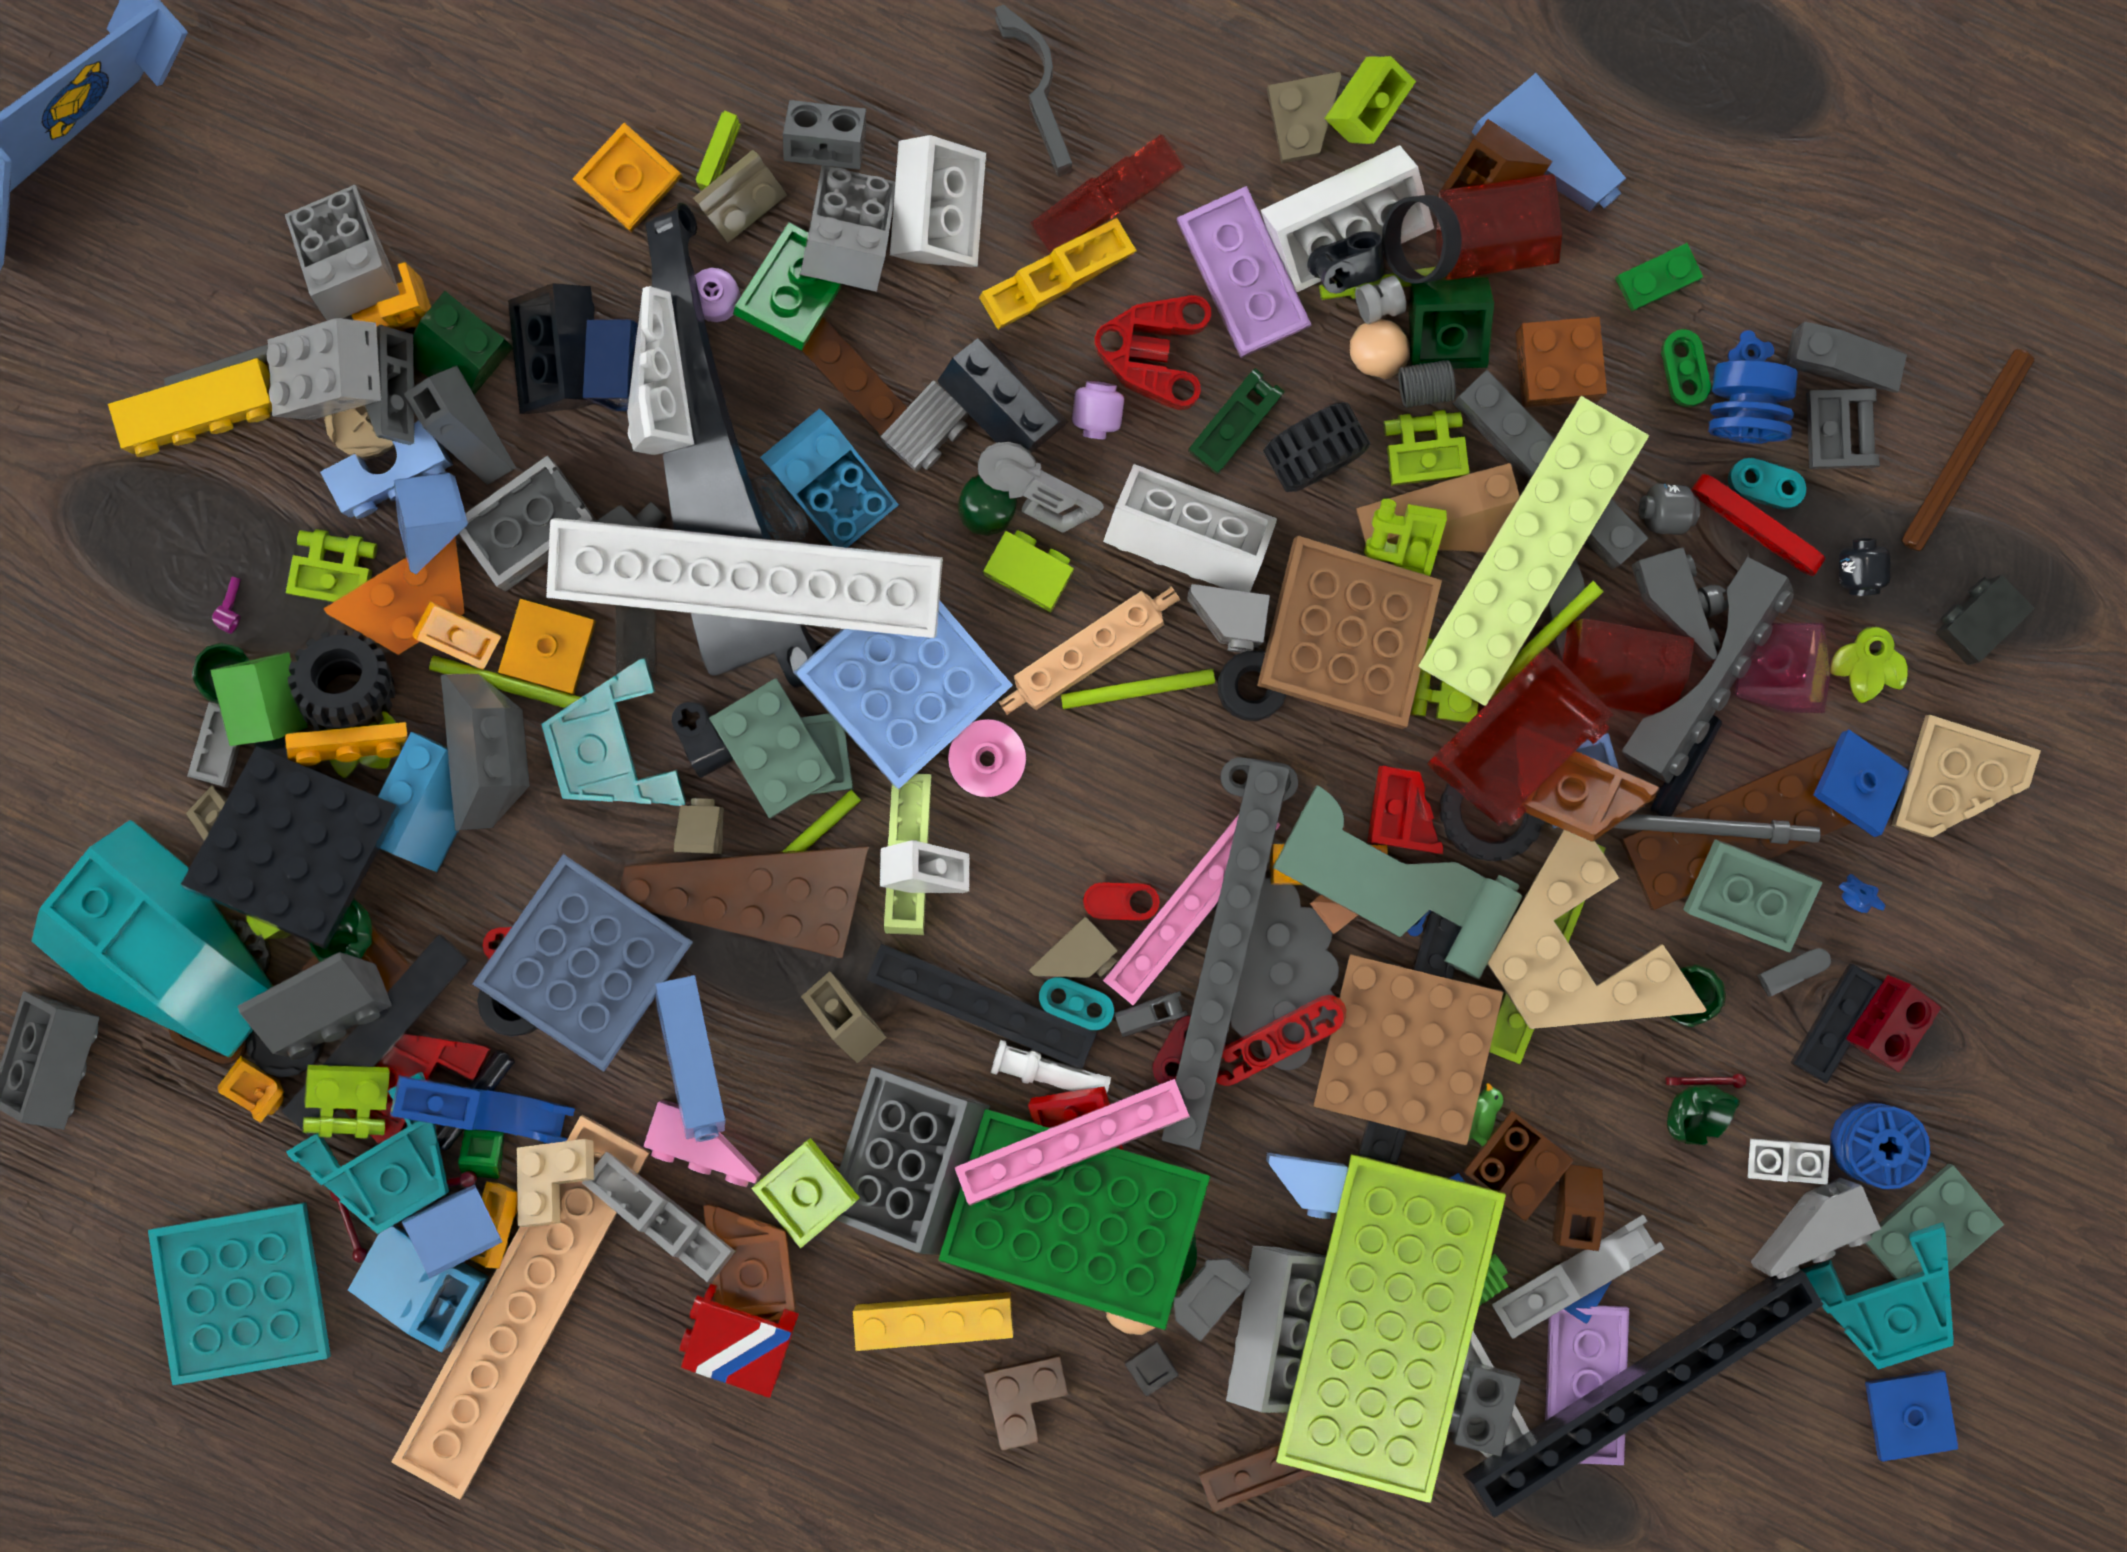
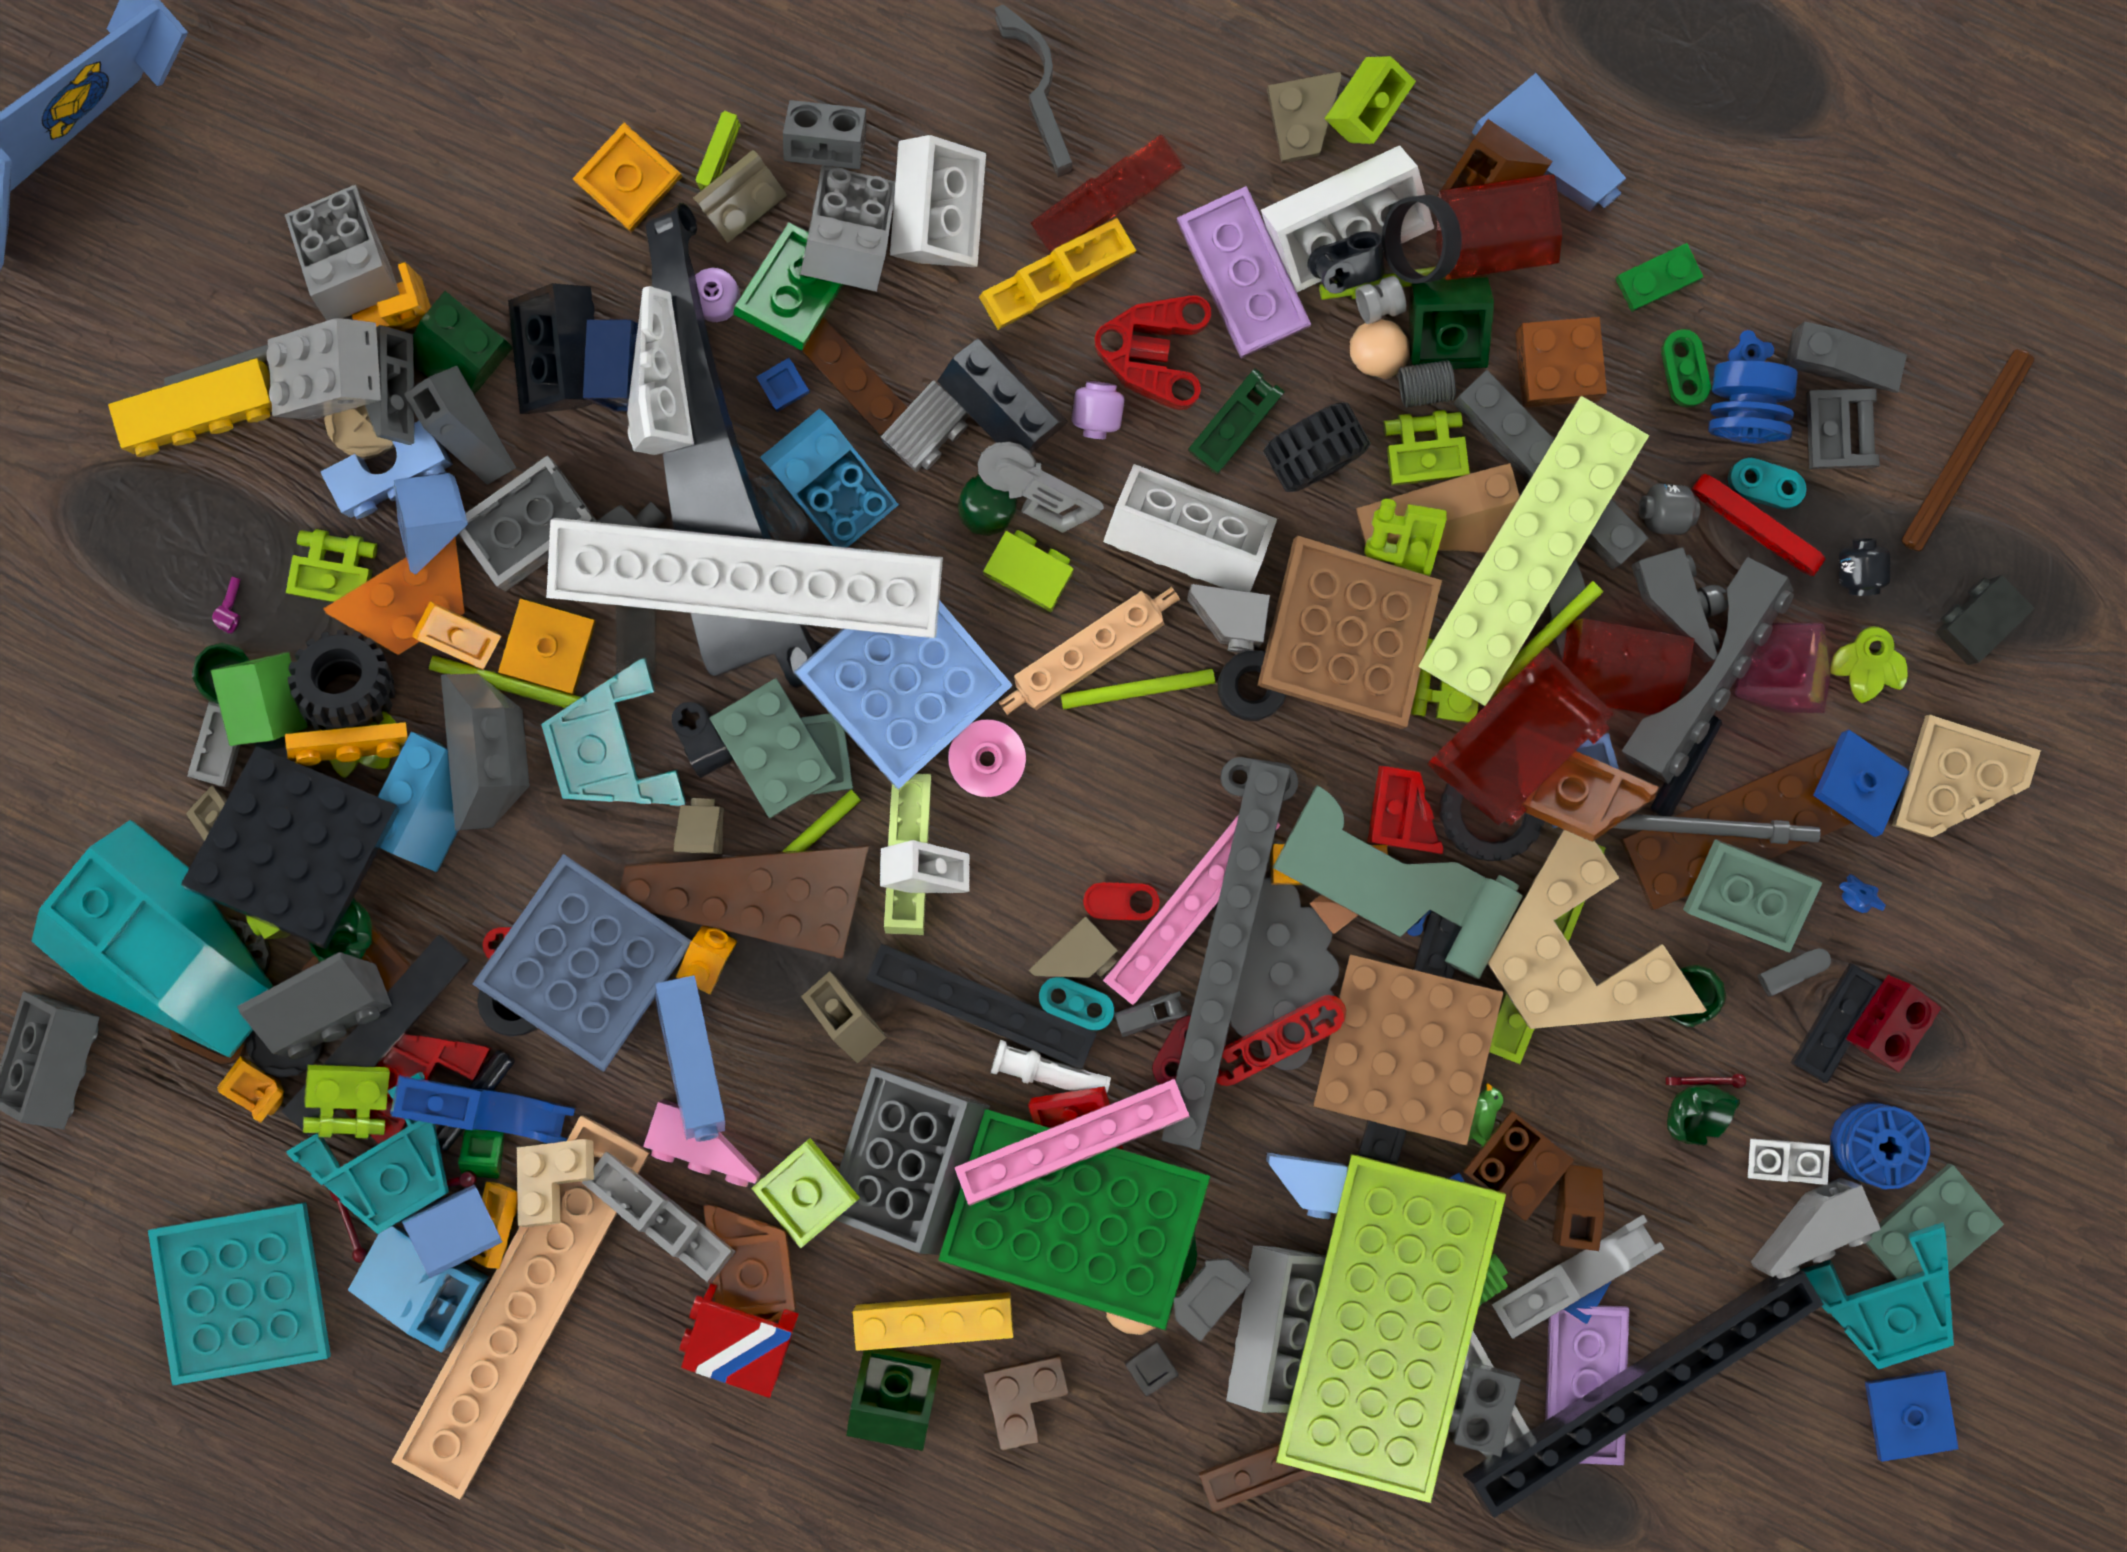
none -> light orange bracket [676,925,737,994]
none -> blue plate [756,358,810,412]
none -> dark green slope [846,1349,941,1451]

